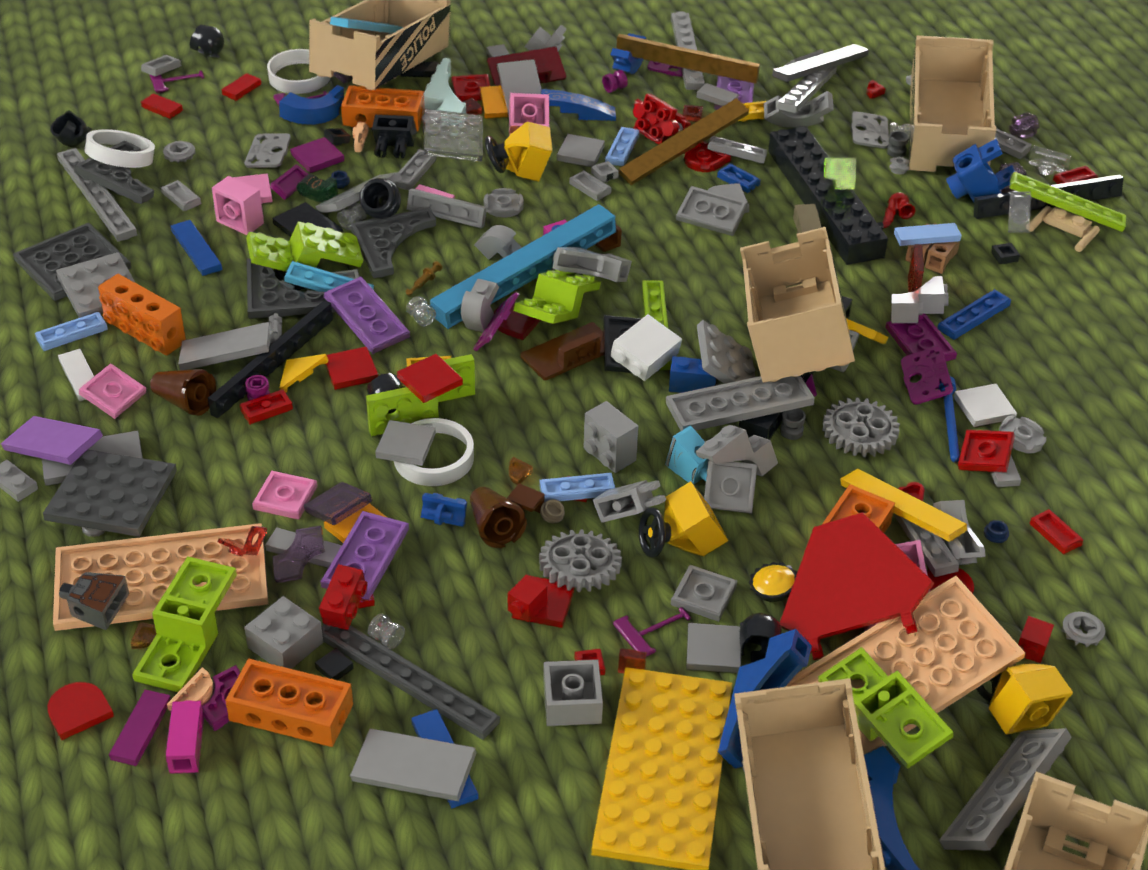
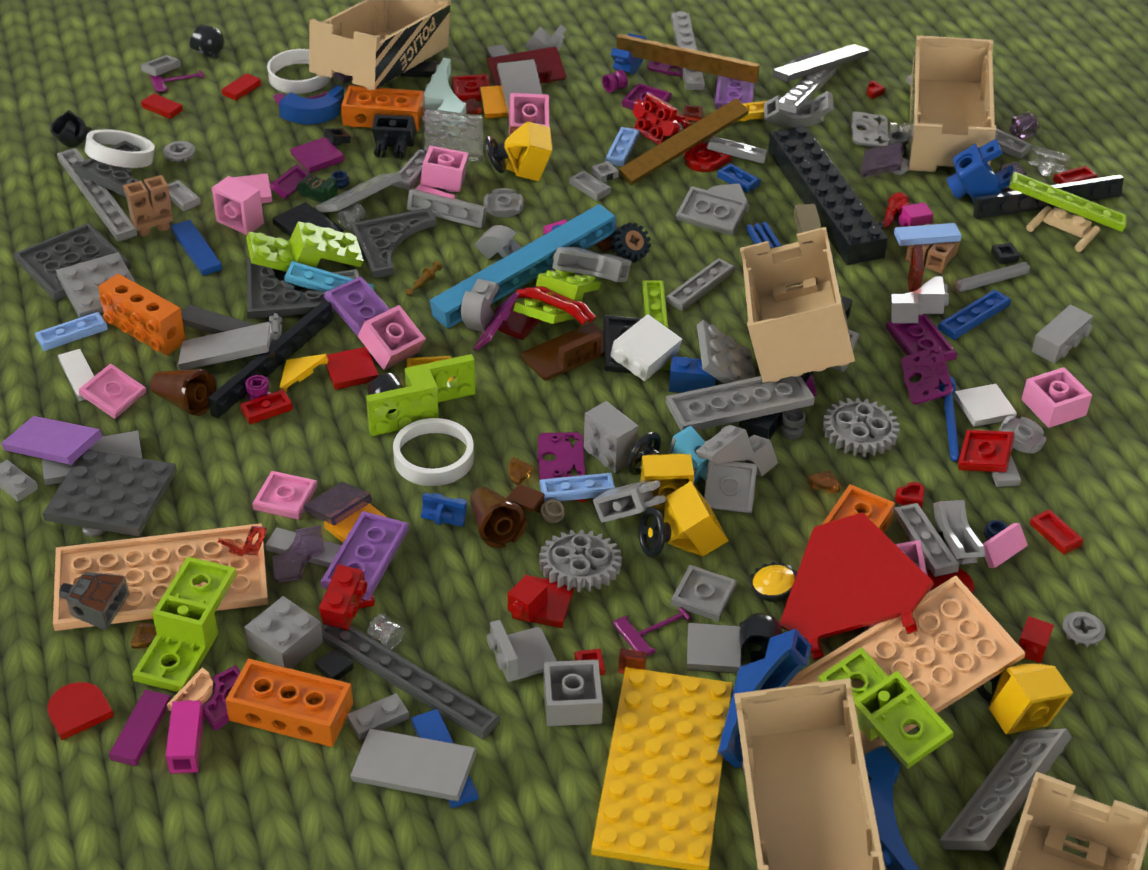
light grey axle [244,133,291,168] -> none
medium azure tile [330,17,404,33] -> none
light nougat plate [352,122,369,152] -> none
black piece [360,178,401,219] -> none
light grey tile [375,420,436,466] -> none
red tile [397,354,463,403] -> none
clear wheel [406,296,436,326] -> none
blue slope [541,89,616,121] -> none
light grey tile [557,134,605,167] -> none
light grey tile [697,83,739,106] -> none
clear neon green brick [824,157,856,189] -> none
yellow tile [840,468,967,542] -> none
yellow tile [846,318,889,345] -> none
clear tile [1008,191,1031,233] -> none
none -> medium nougat hips [123,175,173,237]
none -> dark grey tile [181,305,255,334]
none -> light grey plate [347,693,409,741]
none -> bright pink brick [358,305,426,370]
none -> bright pink brick [420,146,469,192]
none -> light grey bracket [487,620,557,682]
none -> red piece [516,286,596,325]
none -> magenta axle [537,432,585,480]
none -> black wheel [610,222,651,263]
none -> magenta tile [622,83,672,110]
none -> yellow piece [628,432,694,511]
none -> light grey tile [666,258,735,311]
none -> blue tile [747,222,781,248]
none -> clear orange tile [808,470,841,493]
none -> clear purple tile [861,142,904,177]
none -> dark pink brick [899,202,933,227]
none -> light grey axle [955,262,1030,292]
none -> bright pink tile [983,523,1028,568]
none -> bright pink brick [1021,367,1092,428]
none -> light grey brick [1032,305,1093,364]

